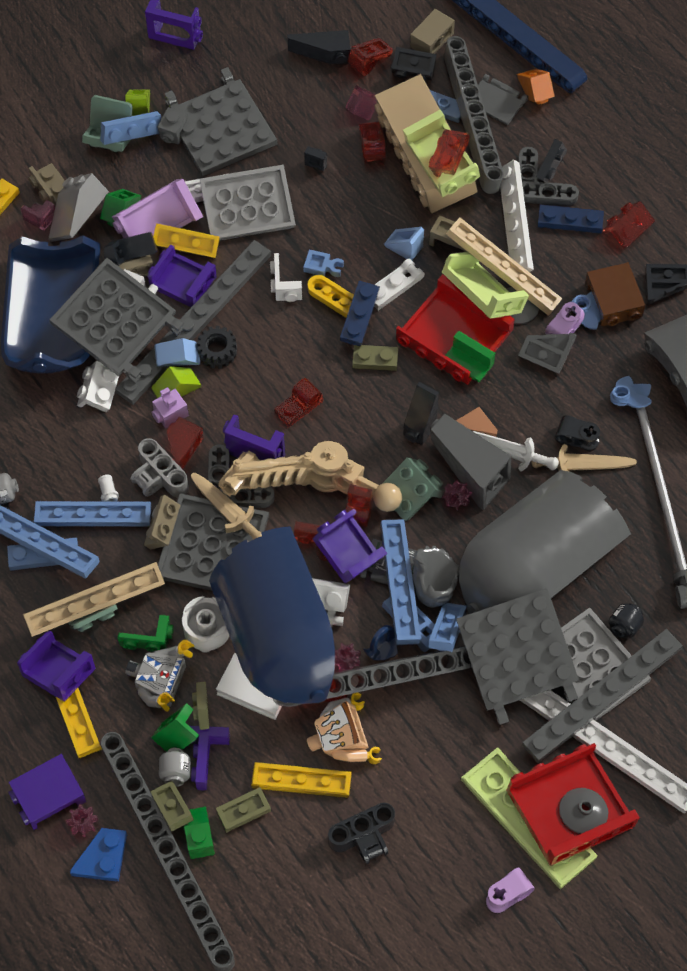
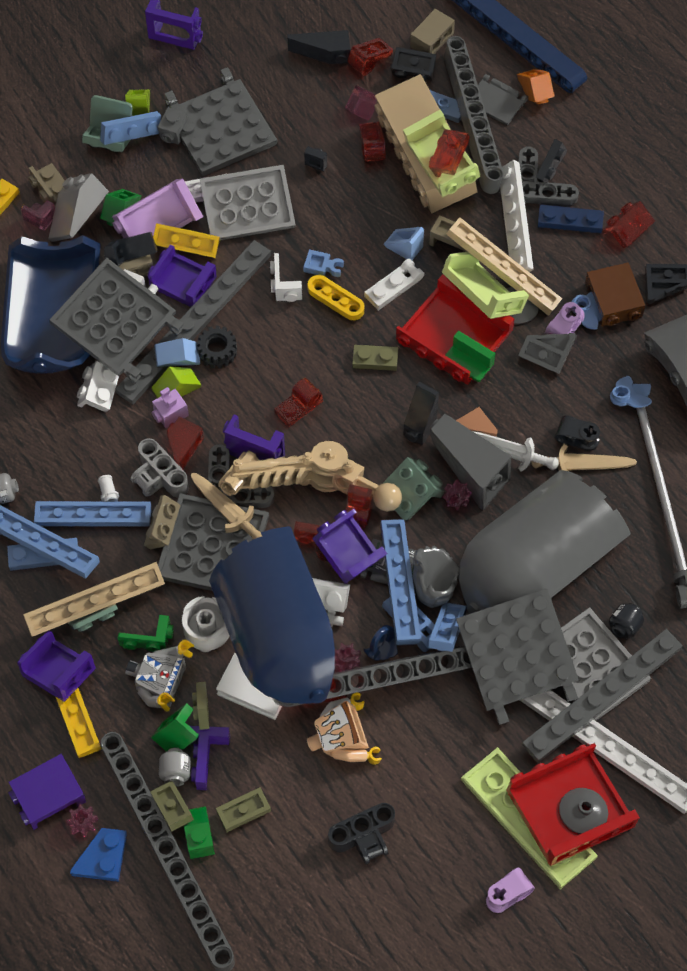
yellow tile [251,762,351,798] -> none
dark blue plate [340,281,380,347] -> none

